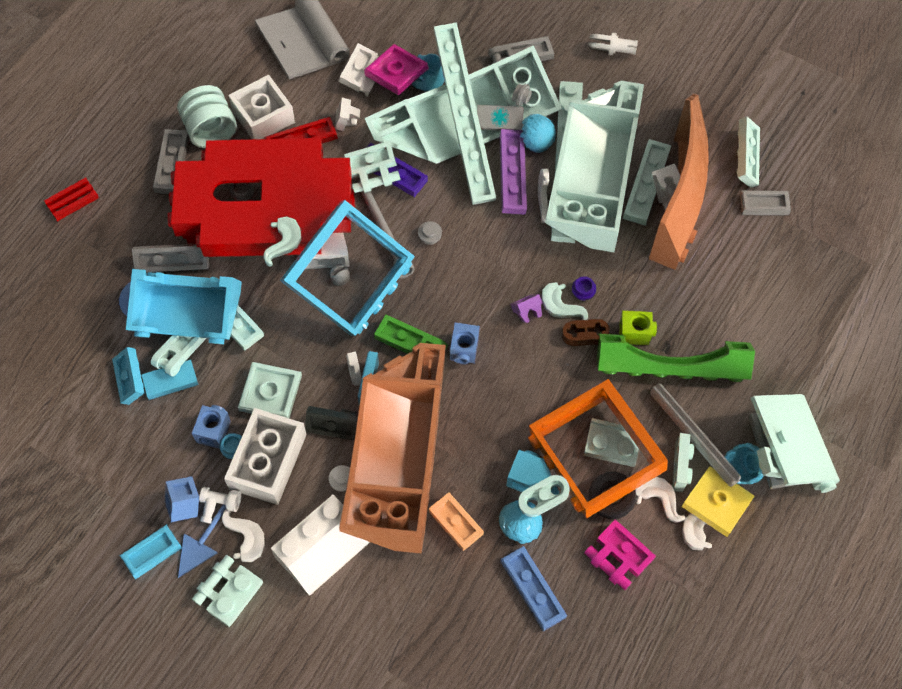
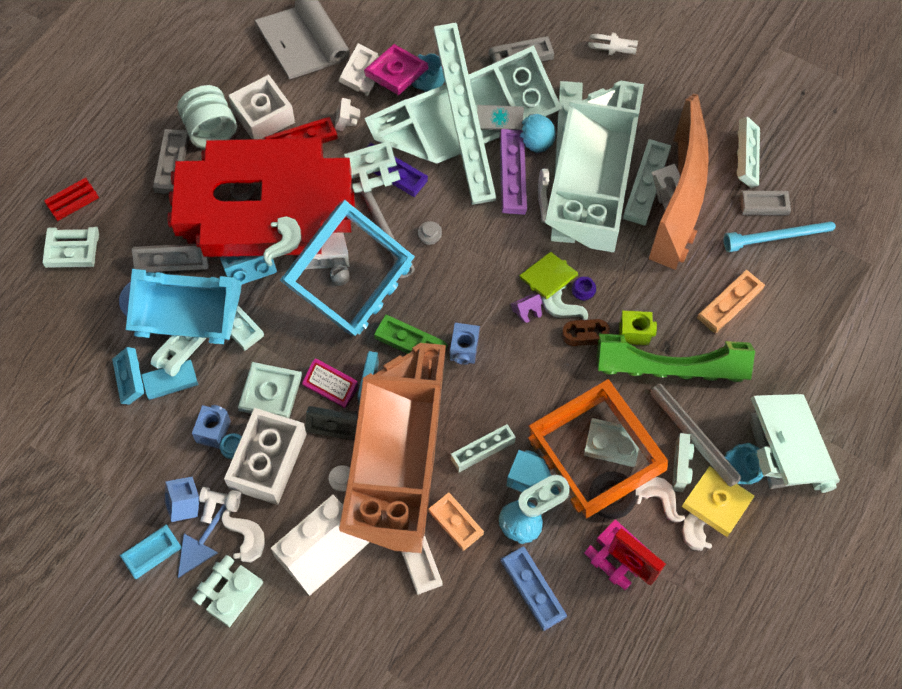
white tile [346,352,362,386] -> none
light grey plate [512,84,532,107] -> none
none -> light aqua plate [43,227,99,268]
none -> medium azure bracket [220,256,277,284]
none -> slope [302,358,359,408]
none -> white tile [401,535,443,595]
none -> light aqua piece [451,424,516,472]
none -> lime piece [519,252,578,300]
none -> red plate [608,528,666,585]
none -> light nougat tile [697,270,765,334]
none -> medium azure piece [723,222,836,252]

